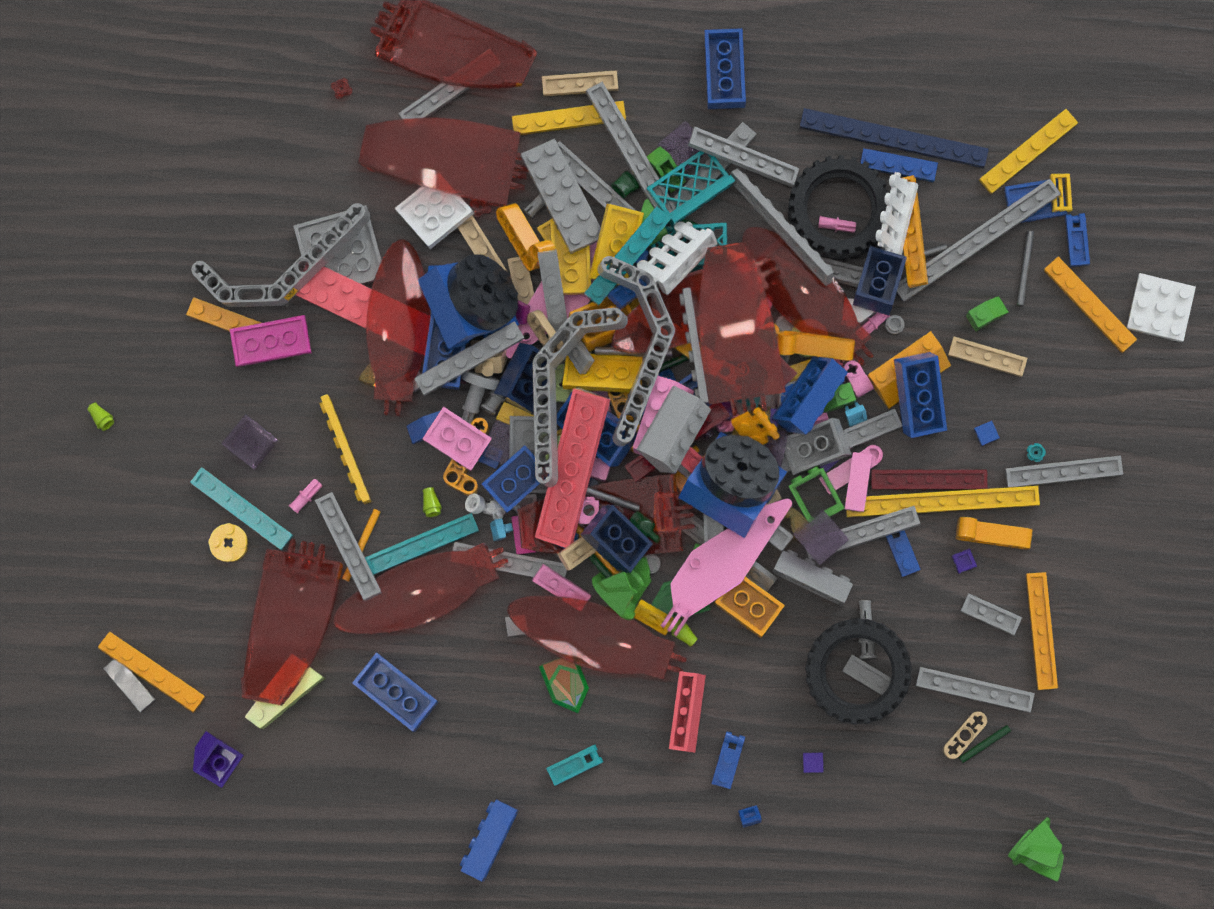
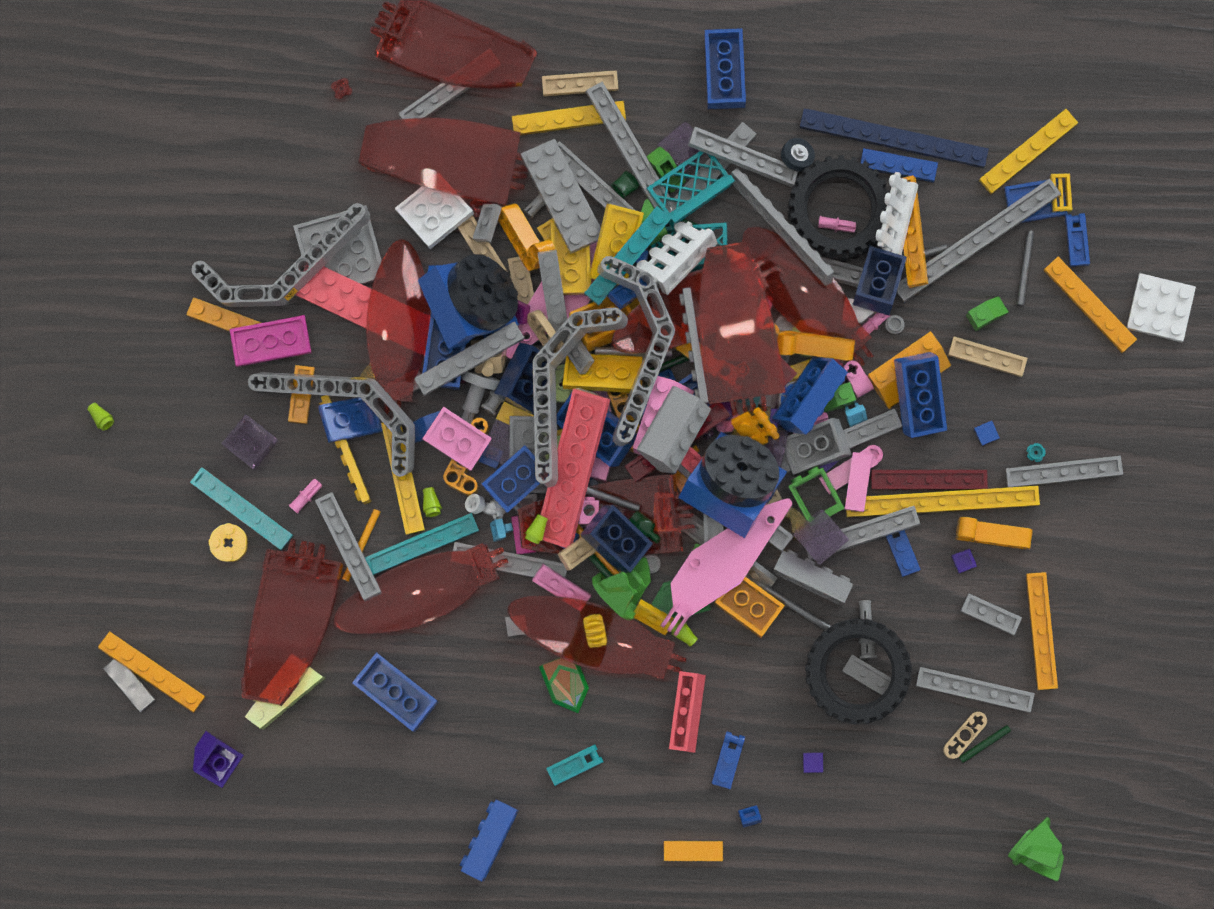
none -> light grey beam [248,372,415,477]
none -> light orange tile [288,365,315,424]
none -> blue tile [318,397,383,443]
none -> yellow plate [381,423,425,535]
none -> light grey plate [472,204,502,242]
none -> lime cone [525,514,548,544]
none -> yellow gear [583,614,607,648]
none -> light orange tile [664,841,723,861]
none -> flat silver bar [763,585,831,630]
none -> black wheel [781,138,815,172]

